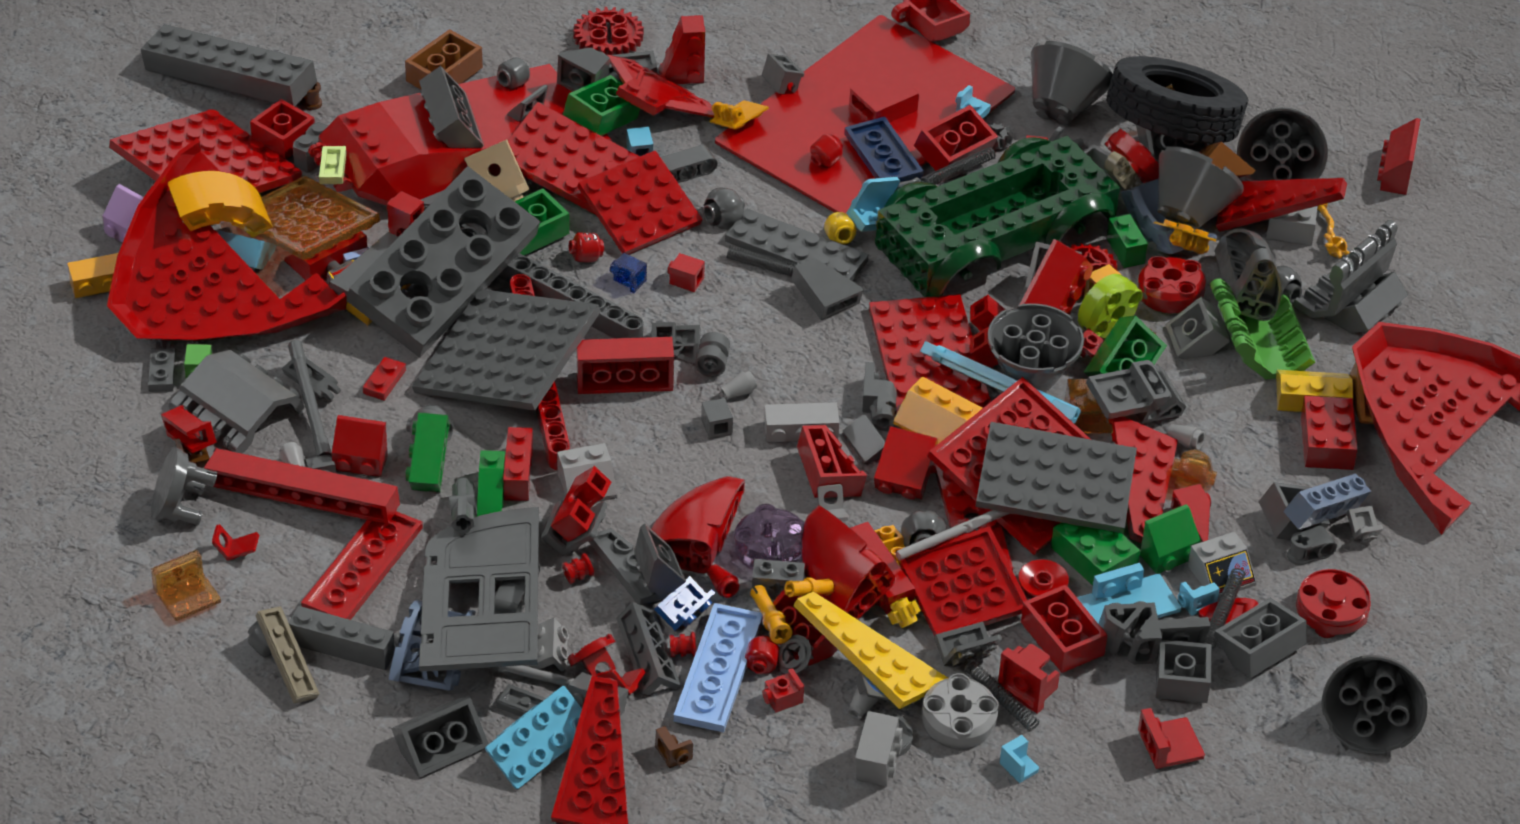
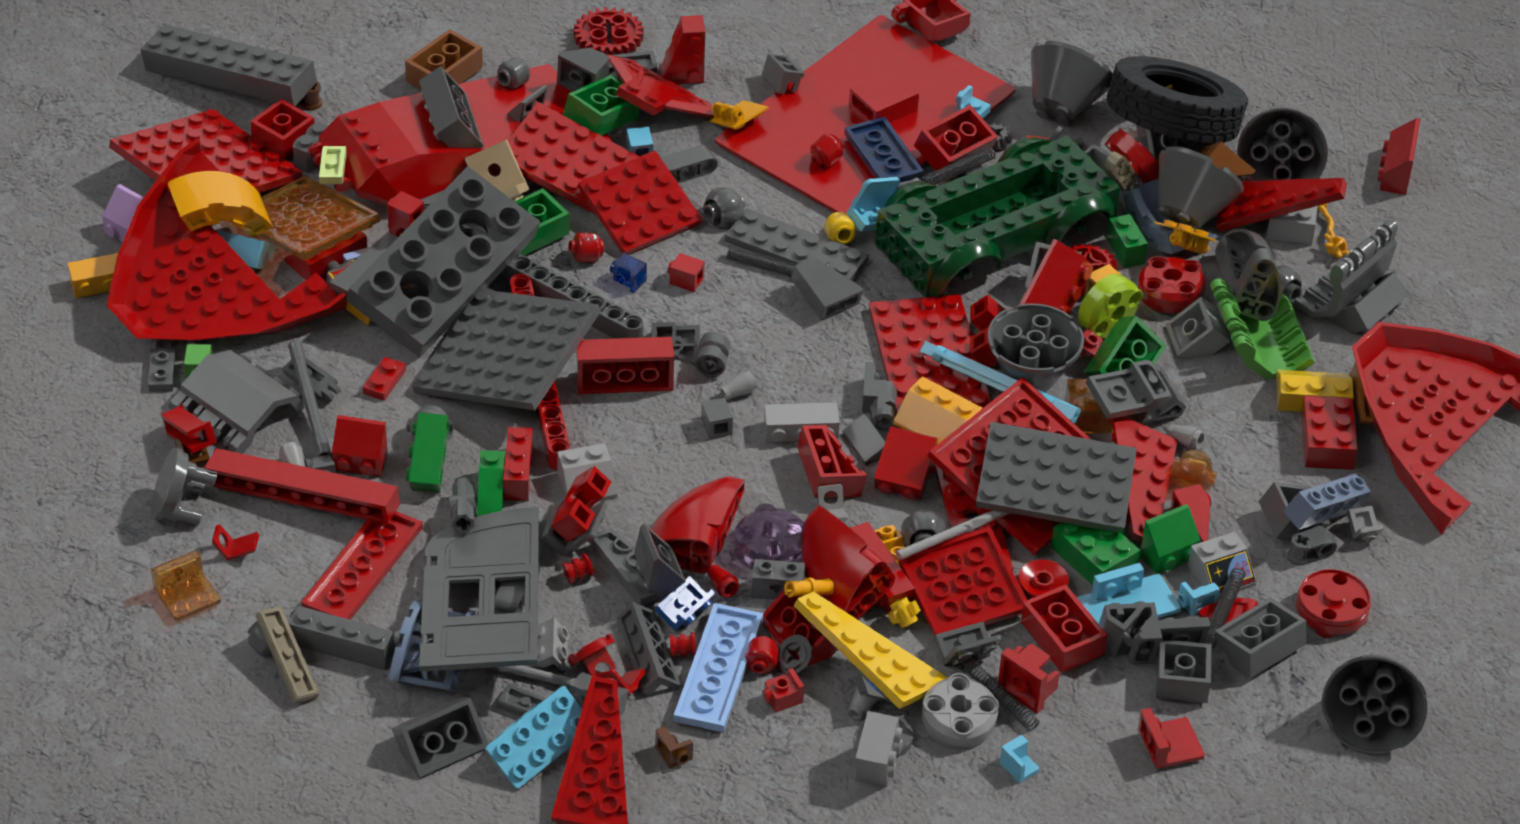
light orange pin [750,585,792,644] -> none

